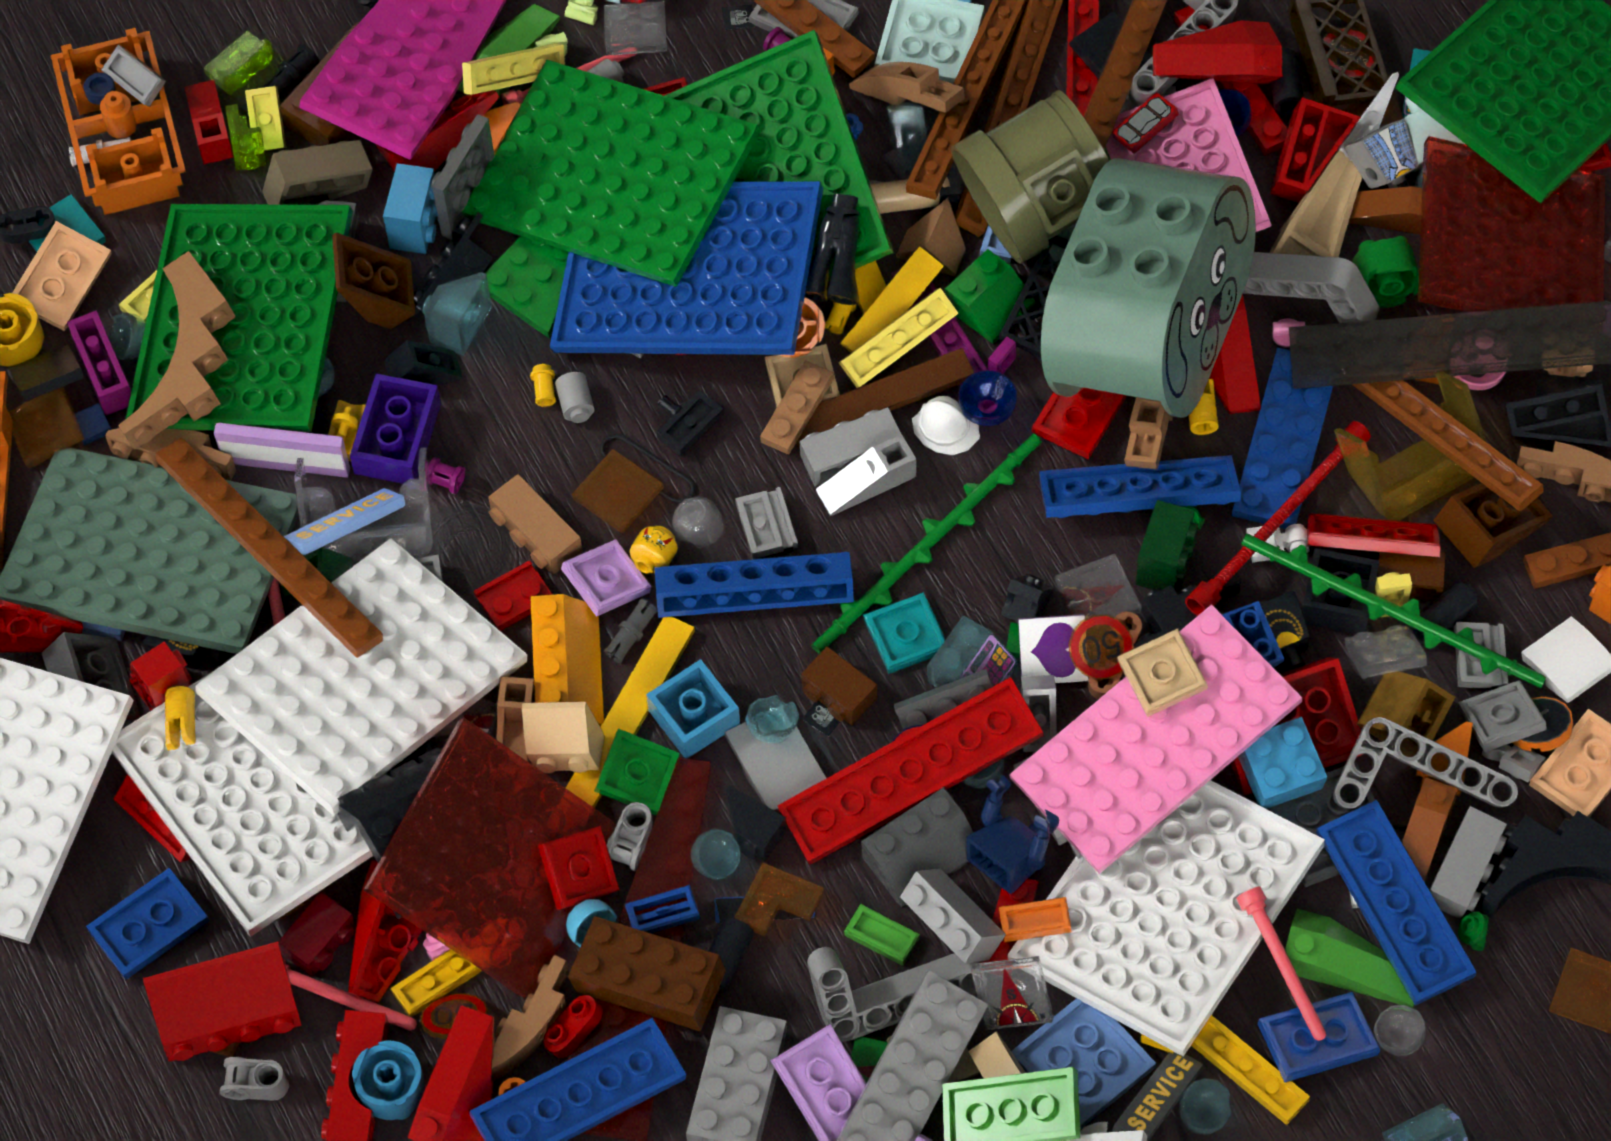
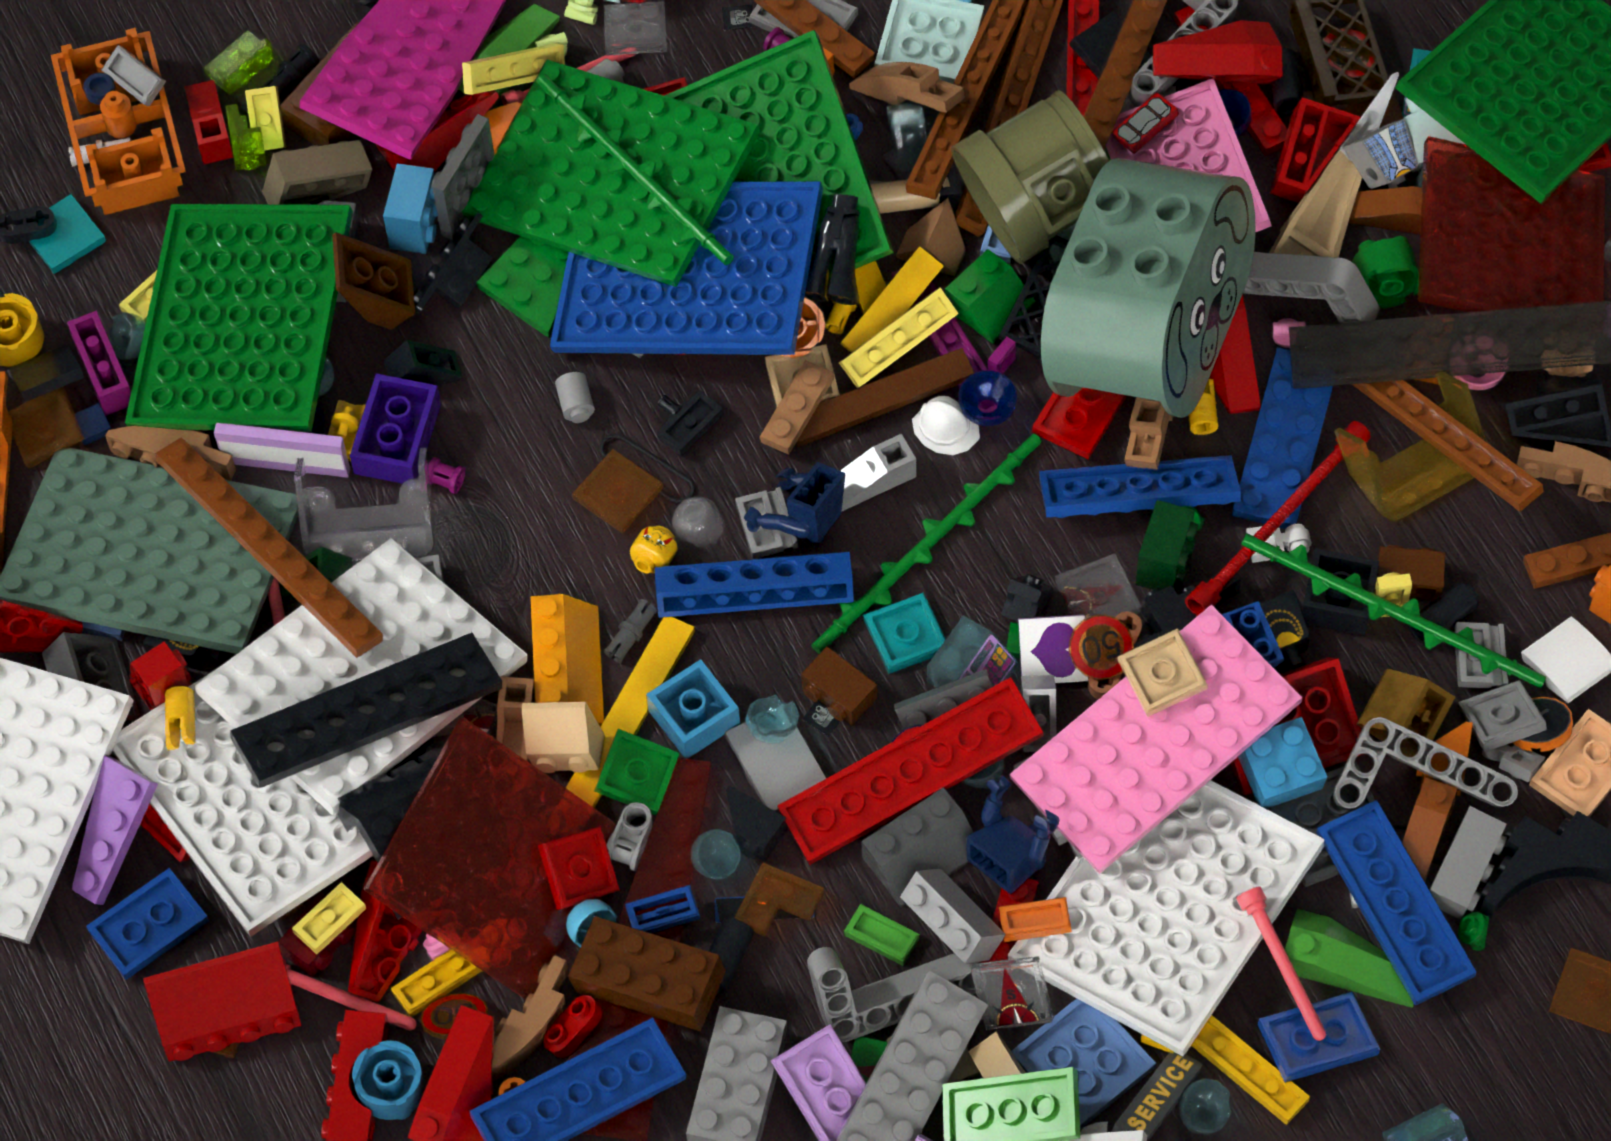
light nougat plate [12,221,112,332] -> none
medium nougat arch [118,251,236,450] -> none
light grey piece [220,1057,289,1101] -> none
light blue tile [283,488,406,555] -> none
clear light blue slope [422,272,492,356] -> none
red plate [474,560,552,631] -> none
medium nougat brick [488,474,583,575] -> none
yellow pin [530,364,556,407] -> none
lavender tile [561,539,652,617] -> none
light grey brick [800,407,901,487] -> none
red tile [1307,513,1441,557] -> none
clear plate [1344,625,1427,678] -> none
clear hair [1374,1005,1427,1056] -> none
reddish brown slope [1433,483,1554,568] -> none
none -> medium lavender wing [72,755,158,905]
none -> black plate [230,632,502,789]
none -> light yellow plate [292,882,366,955]
none -> green plant [536,74,734,265]
none -> dark blue torso [744,462,846,544]

